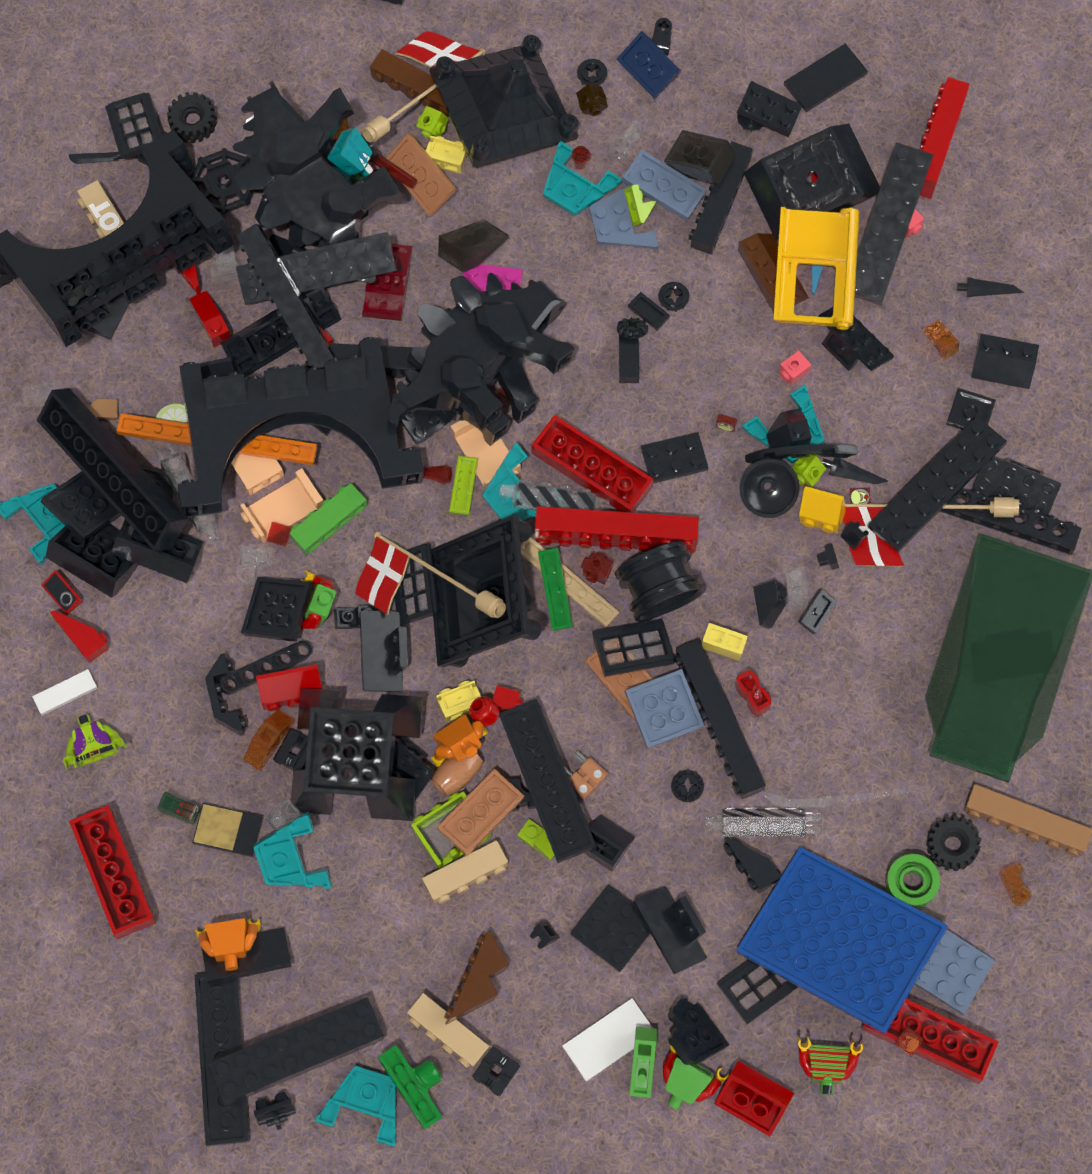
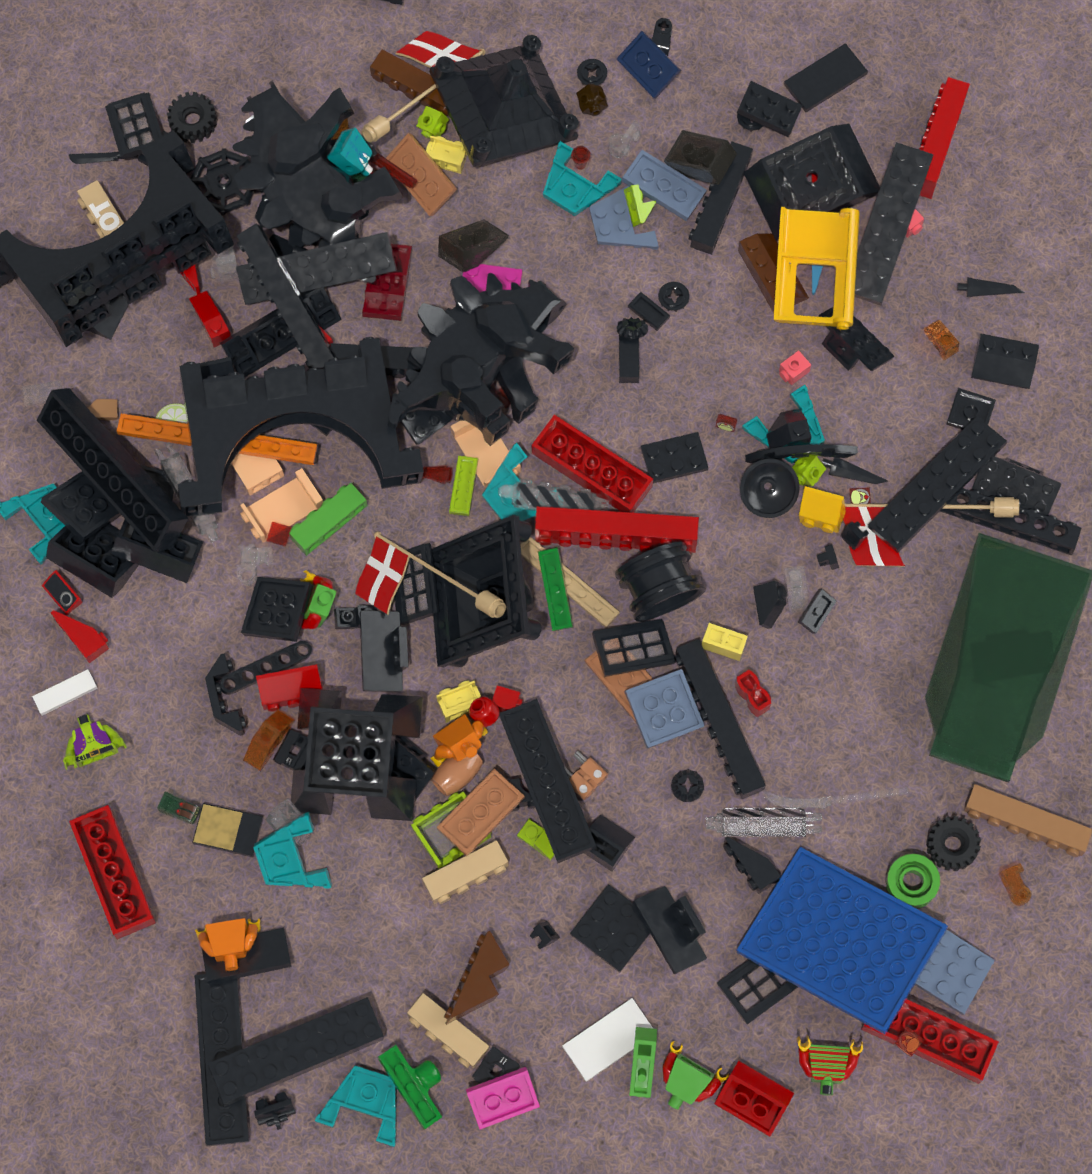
clear red brick [581,552,613,585] -> none
black plate [668,998,729,1065] -> none
none -> dark pink plate [465,1067,540,1129]

